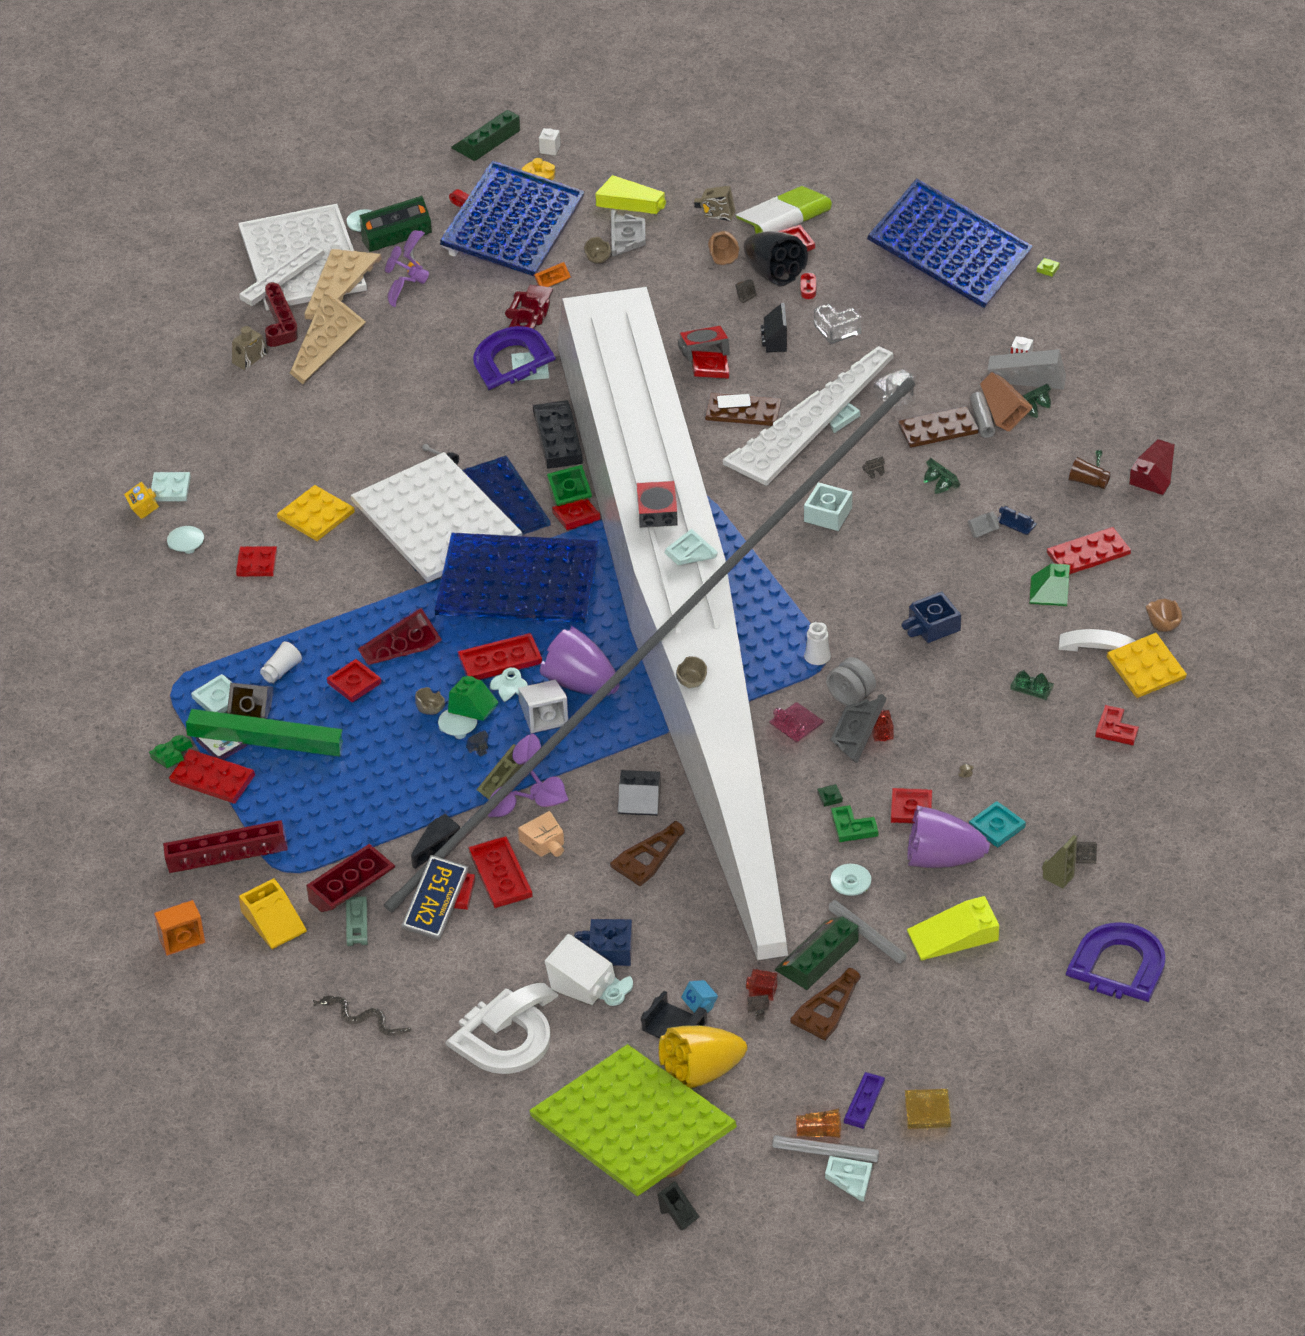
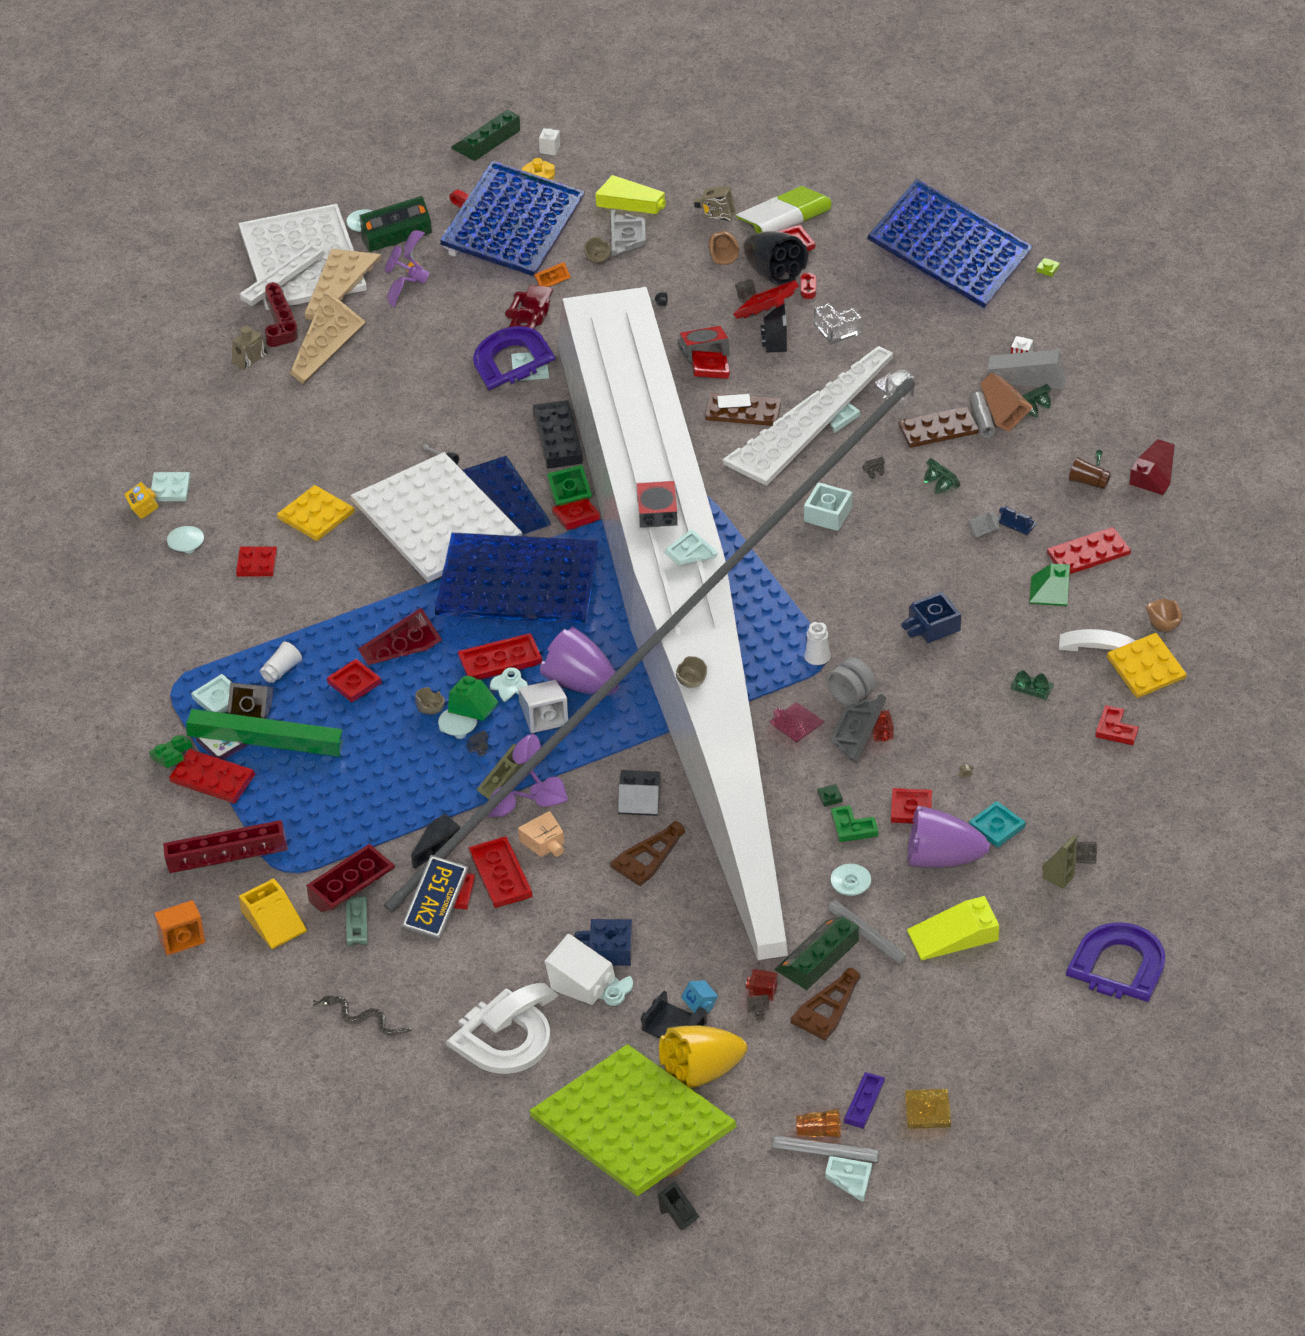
none -> black hinge [650,292,668,306]
none -> red plate [733,280,799,319]

